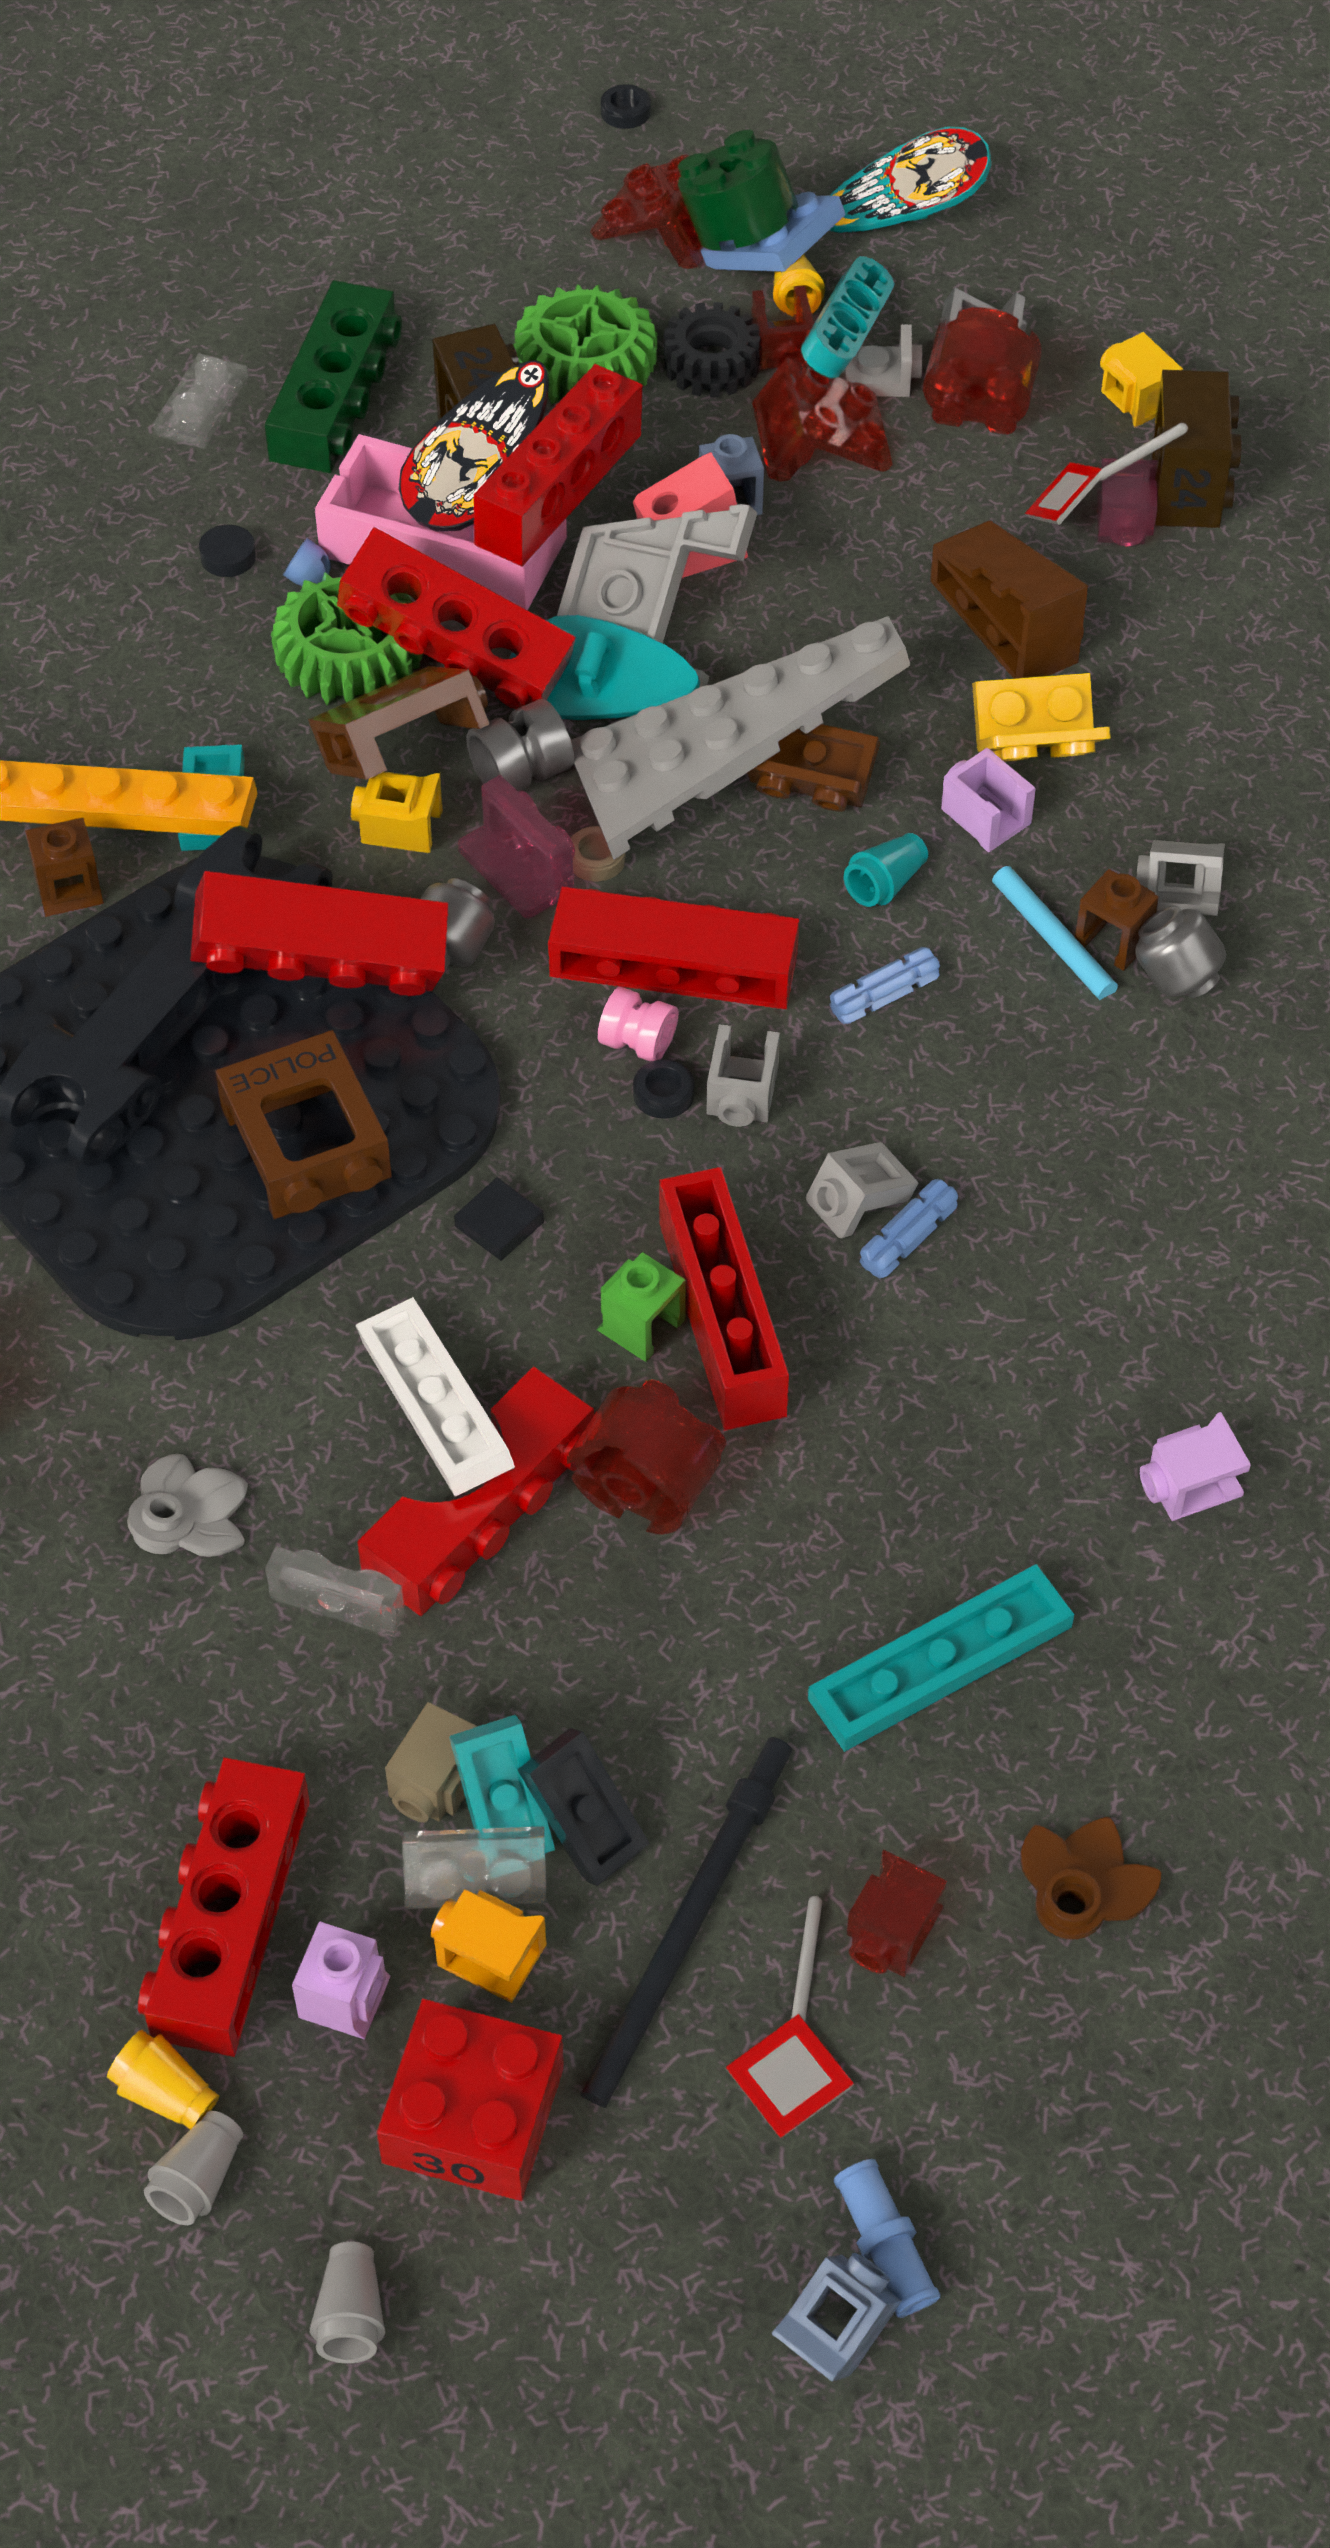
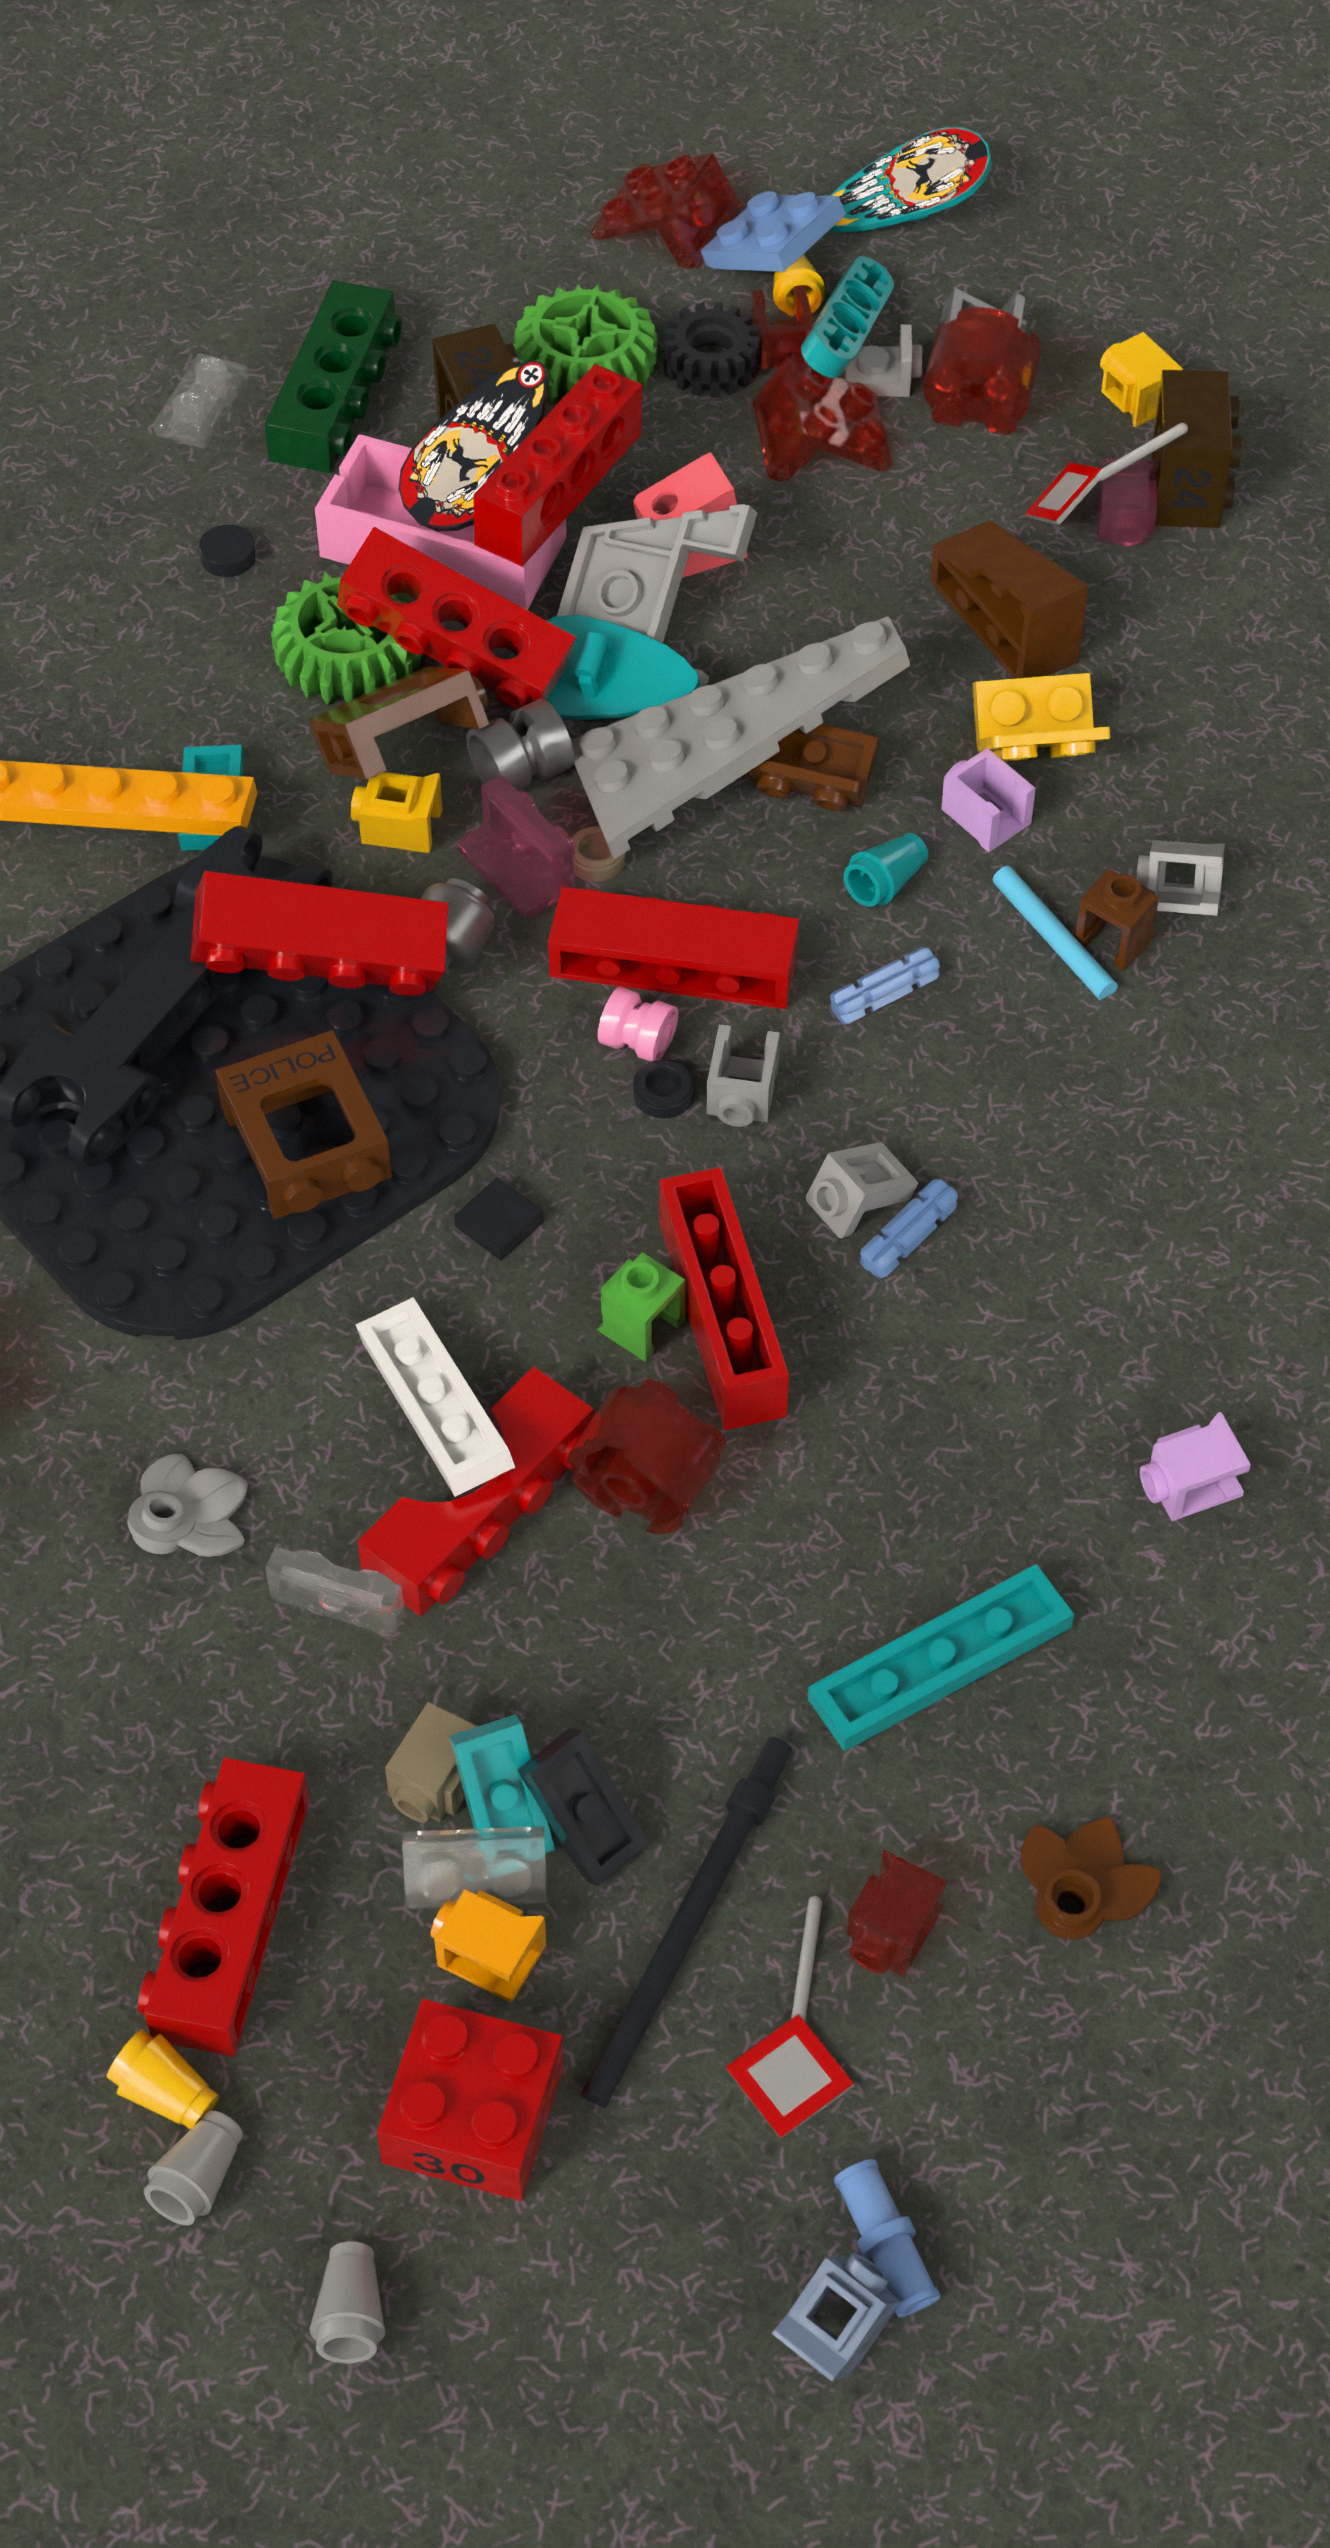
reddish brown window [25,817,104,917] -> none
medium blue hinge [283,538,331,586] -> none
lavender window [292,1921,391,2039] -> none
black tile [600,84,651,129] -> none
dark green brick [678,129,798,251] -> none
sand blue window [699,434,764,515] -> none
flat silver head [1135,906,1226,998] -> none

